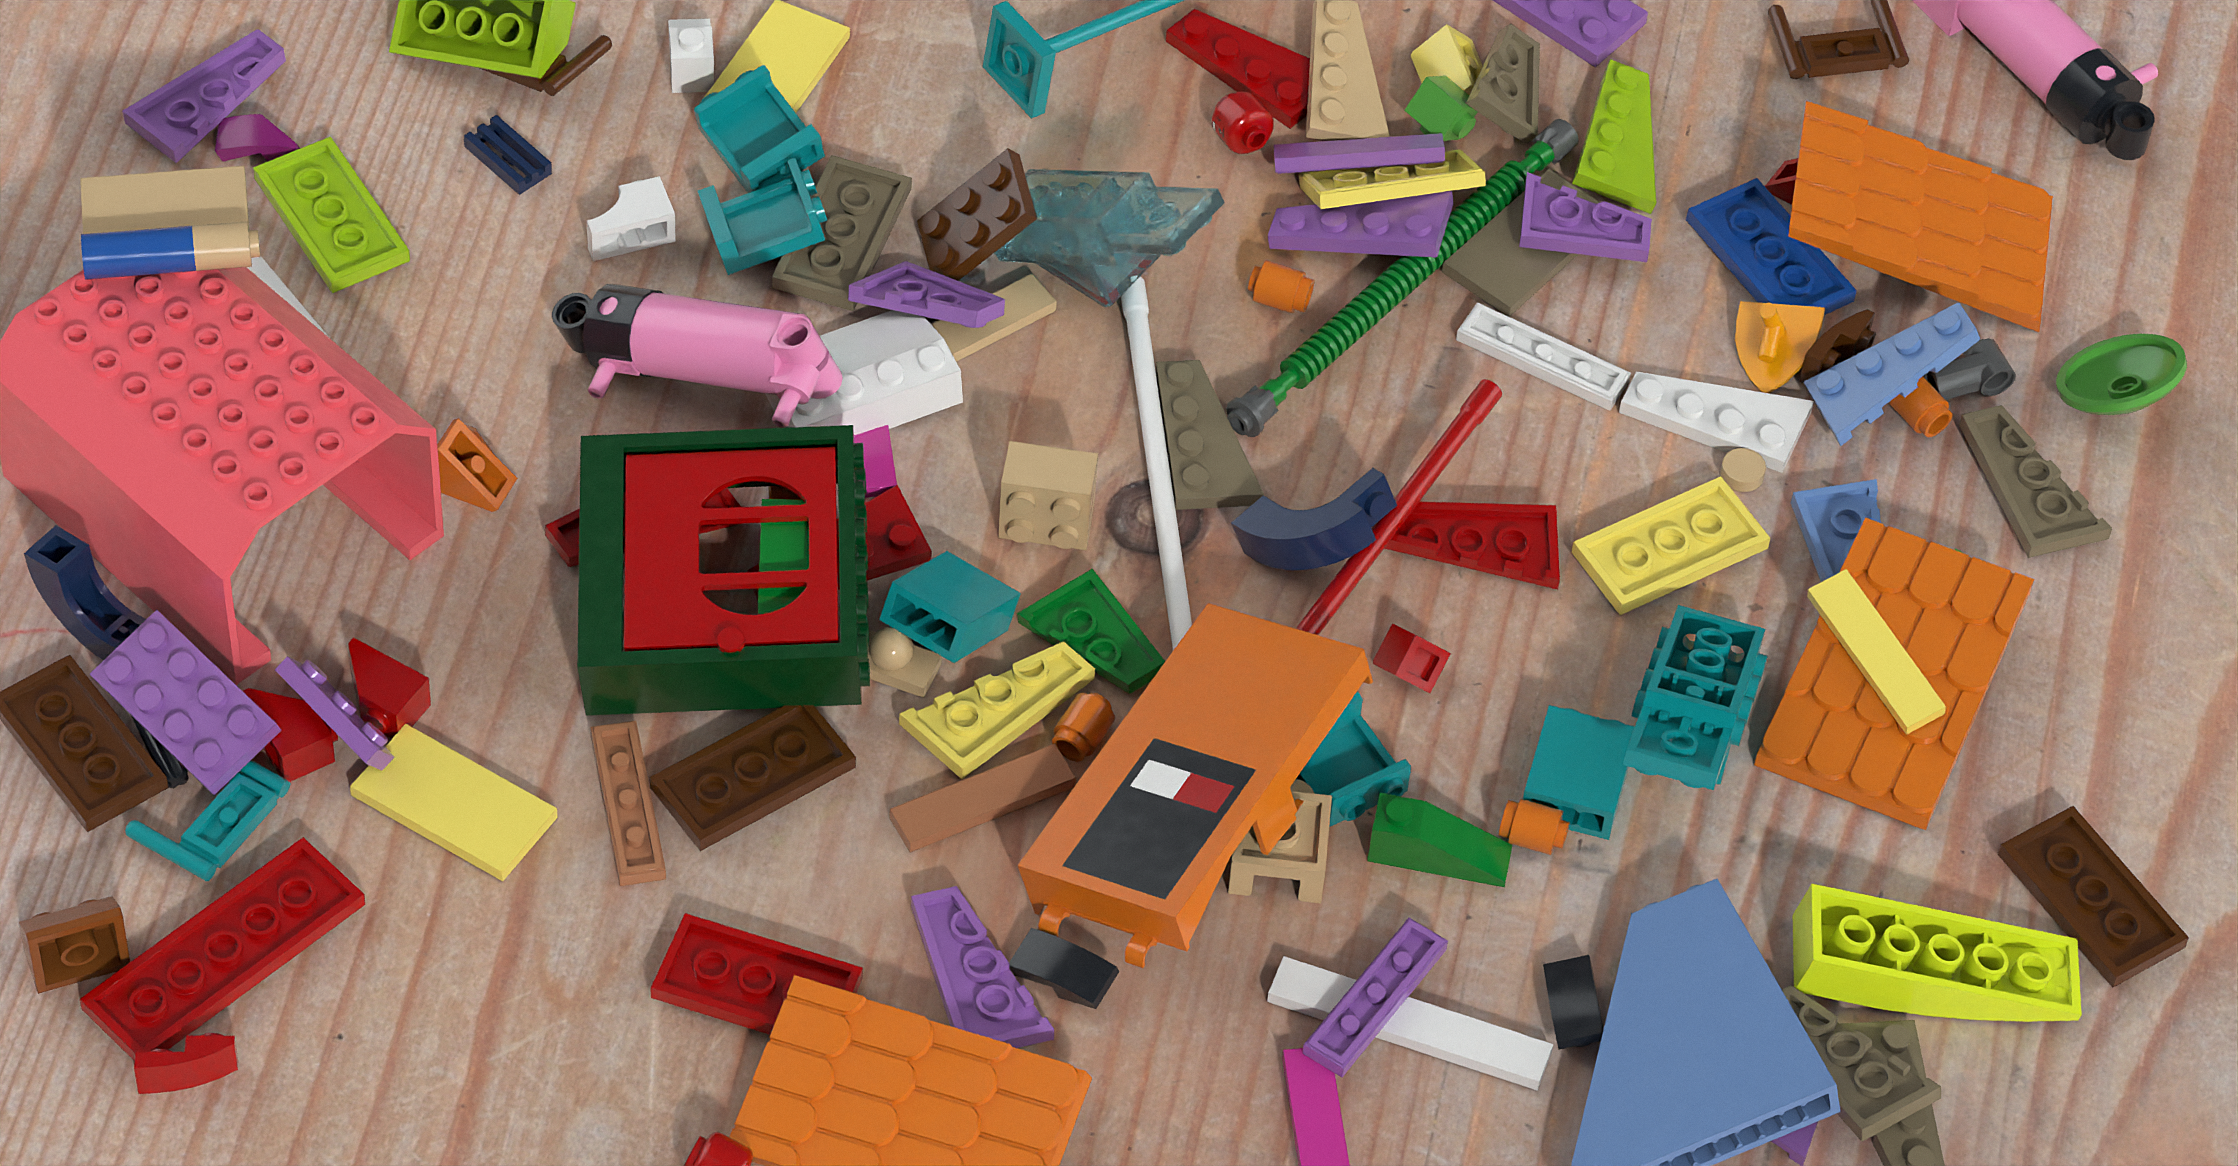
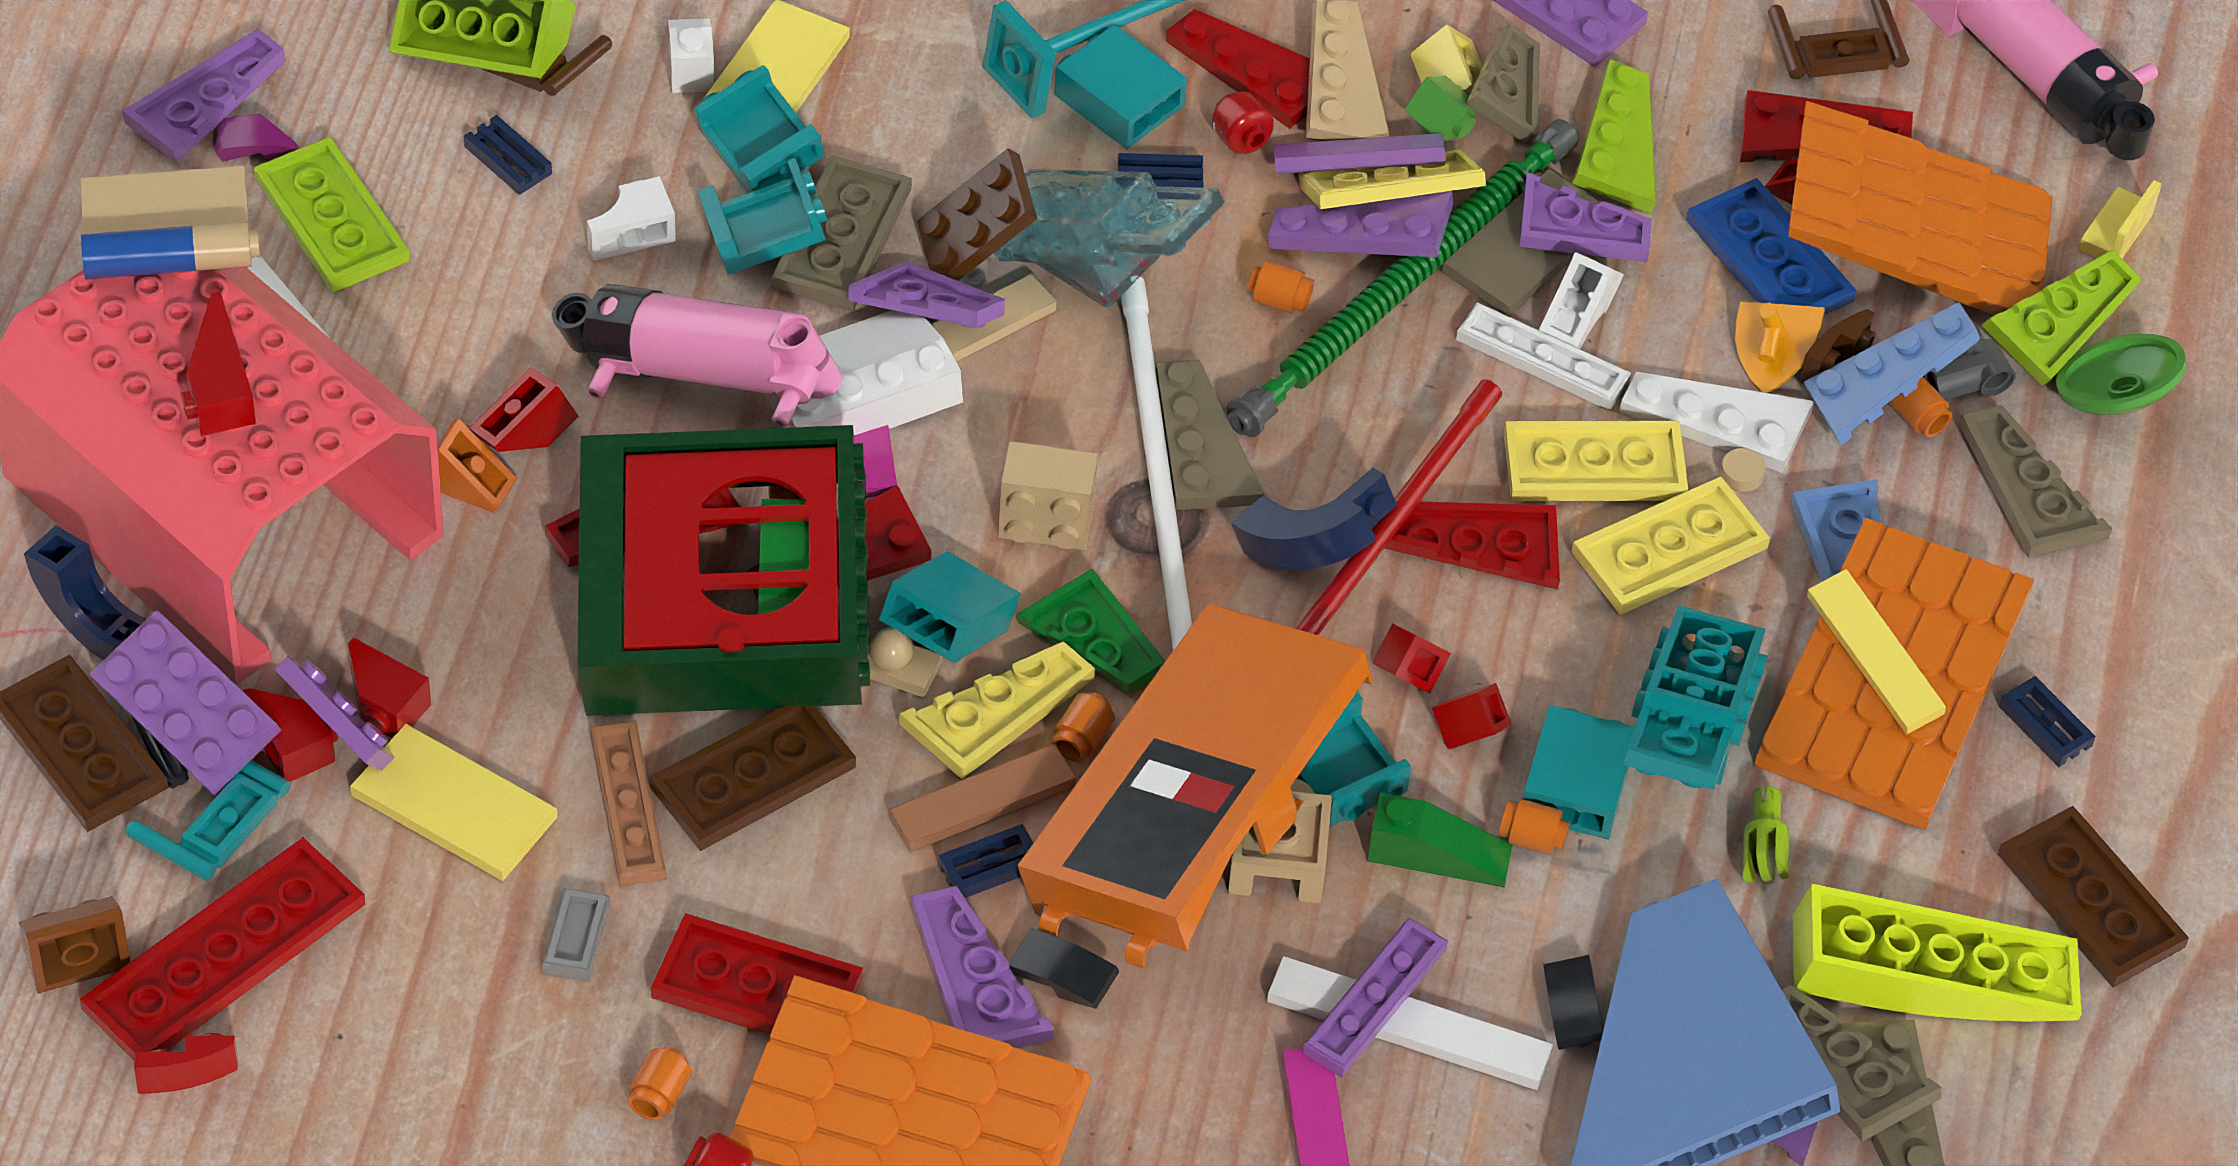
none -> red slope [181,291,256,436]
none -> red slope [469,367,579,452]
none -> light grey tile [542,888,610,982]
none -> orange brick [628,1047,692,1121]
none -> dark blue tile [938,824,1033,898]
none -> teal brick [1054,24,1187,149]
none -> dark blue tile [1118,153,1204,199]
none -> red panel [1432,683,1512,749]
none -> light yellow plate [1504,421,1689,501]
none -> white arch [1539,252,1624,350]
none -> red wing [1740,90,1913,162]
none -> lime arm [1742,786,1789,883]
none -> lime wing [1981,250,2143,387]
none -> dark blue tile [1999,676,2096,767]
none -> light yellow panel [2078,180,2162,259]

